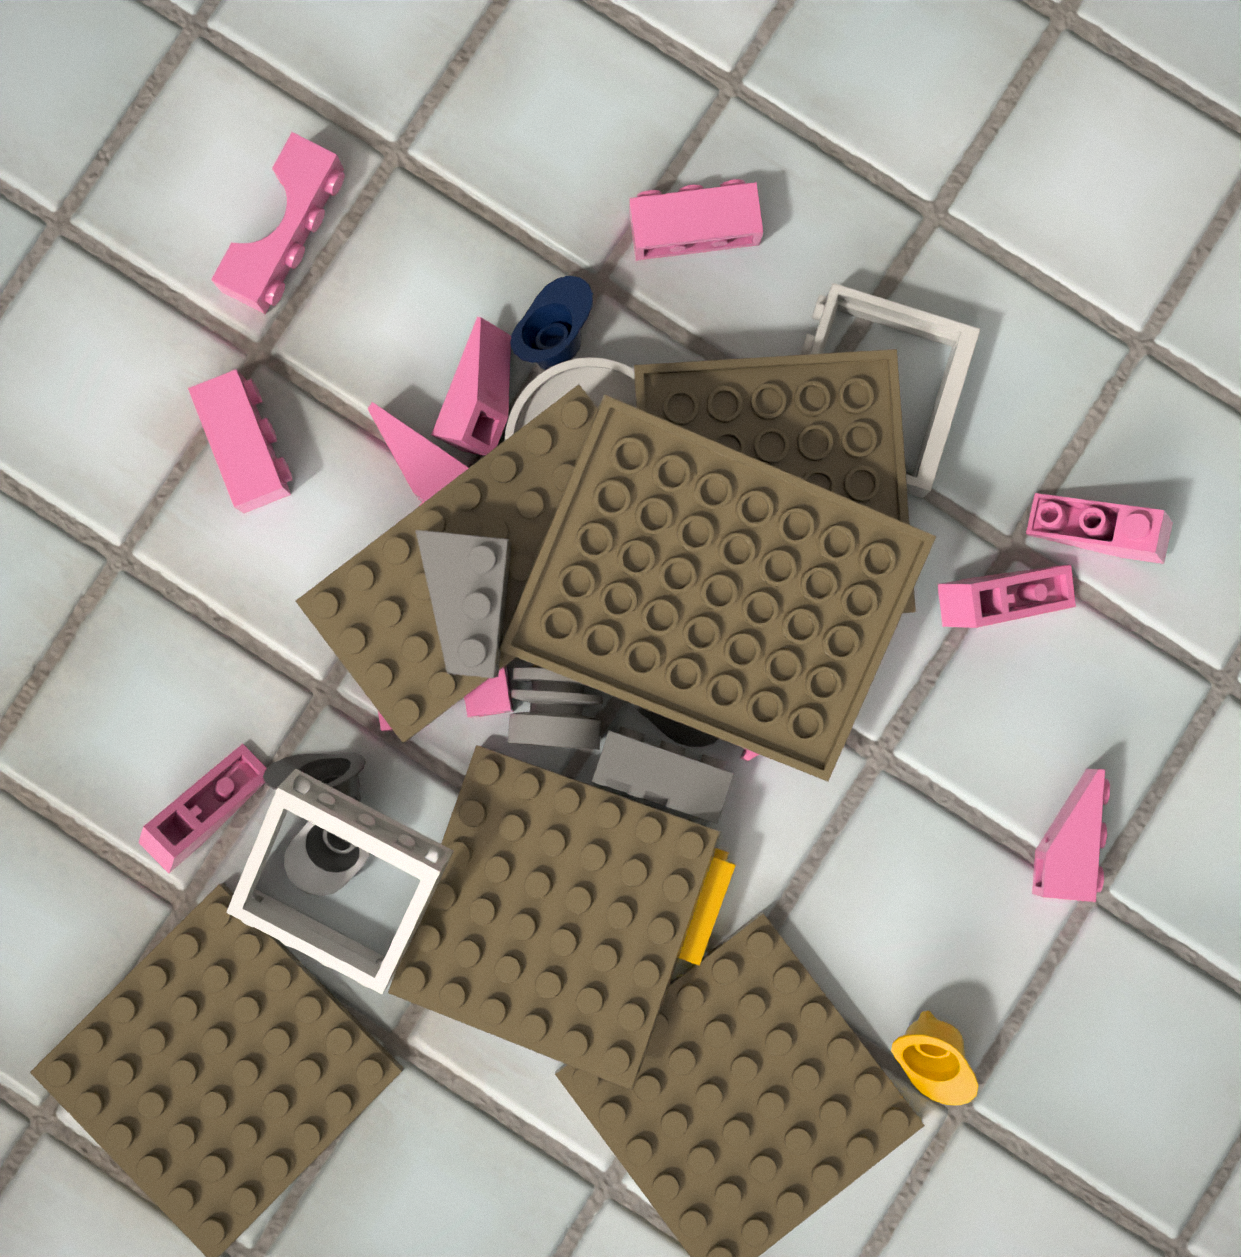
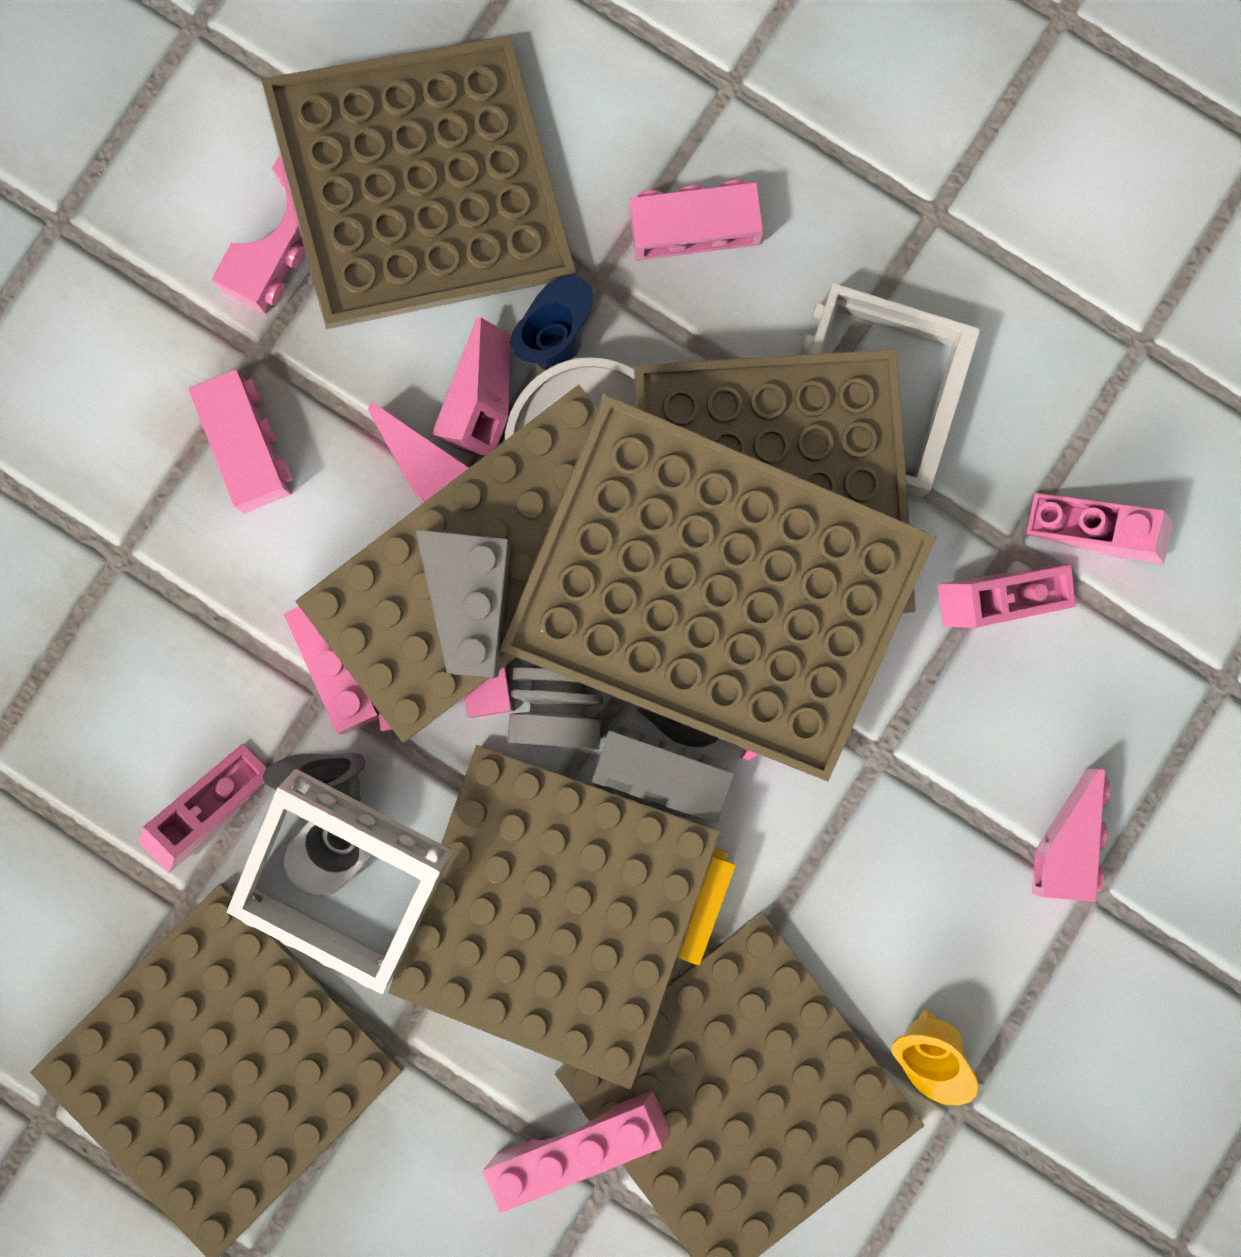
none -> dark tan plate [261,36,576,329]
none -> bright pink arch [284,607,379,734]
none -> bright pink arch [482,1090,671,1213]

